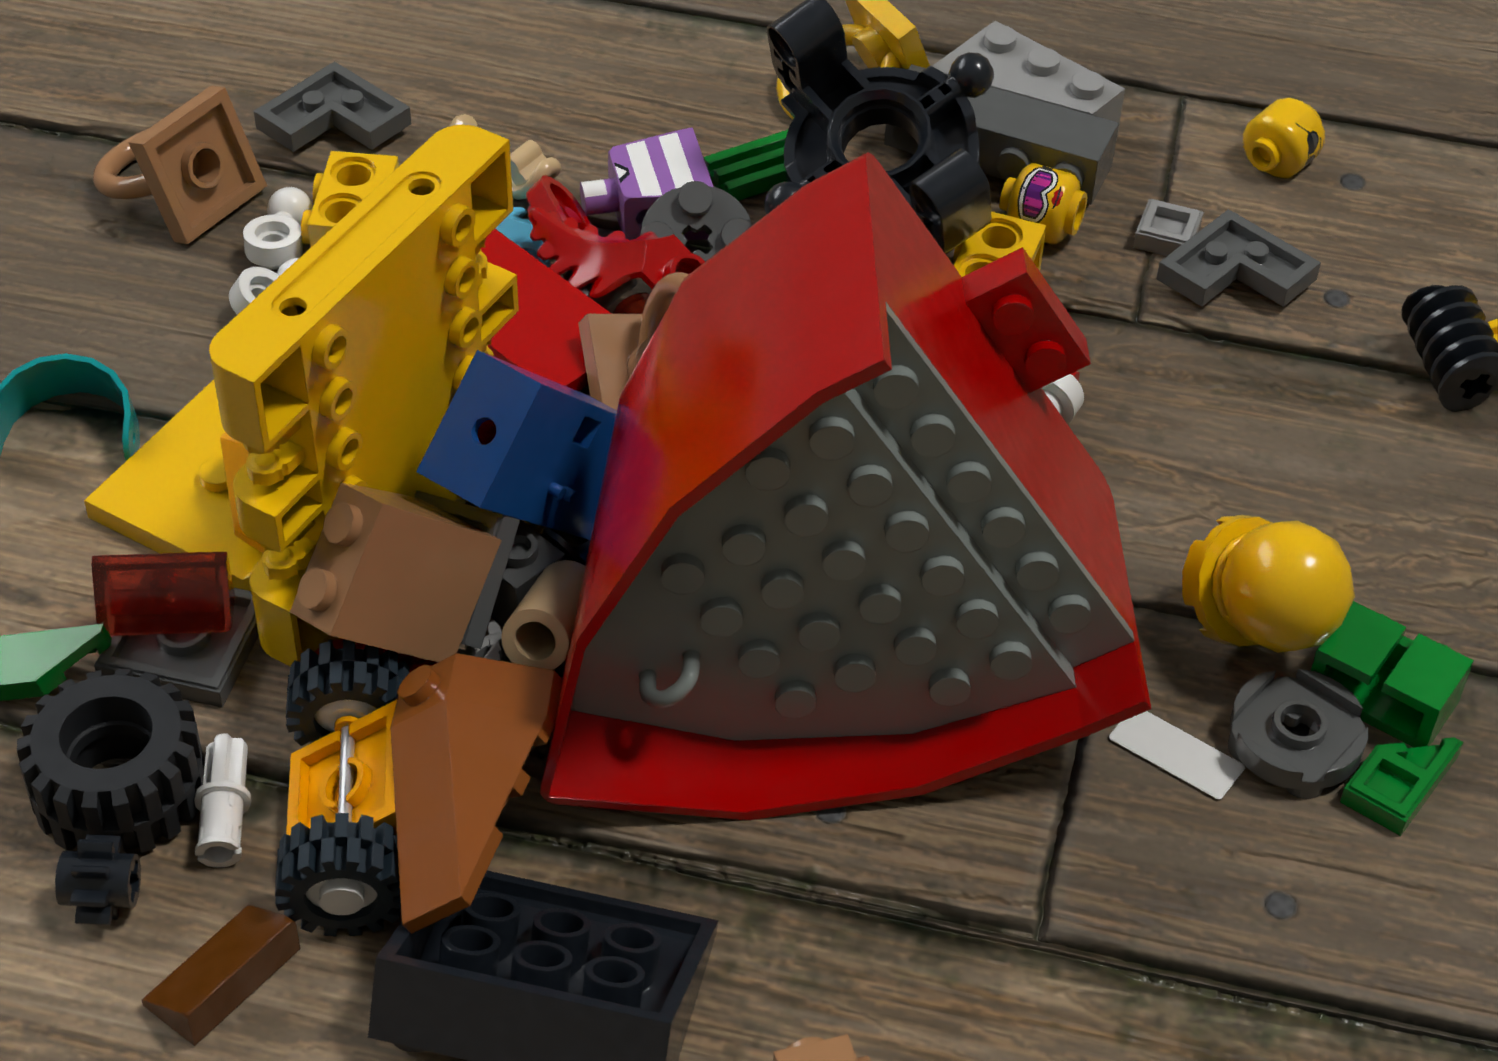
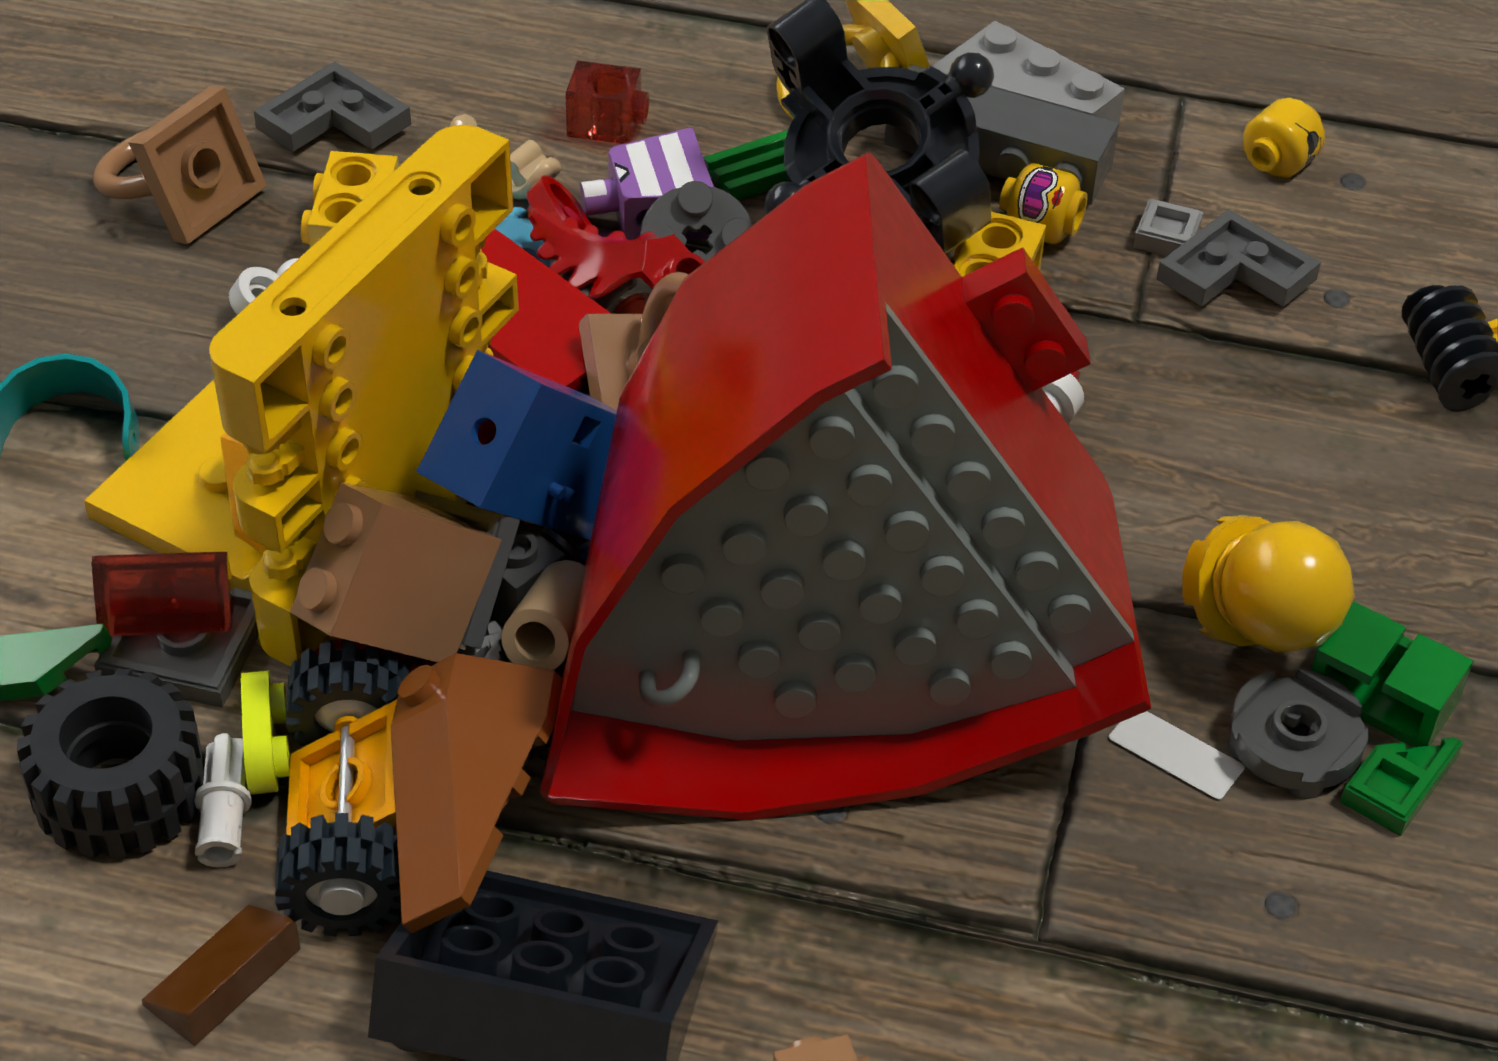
black gear [55,834,141,925] -> none
white plate [243,187,313,270] -> none
none -> neon yellow plate [241,670,290,795]
none -> clear red brick [565,60,650,144]

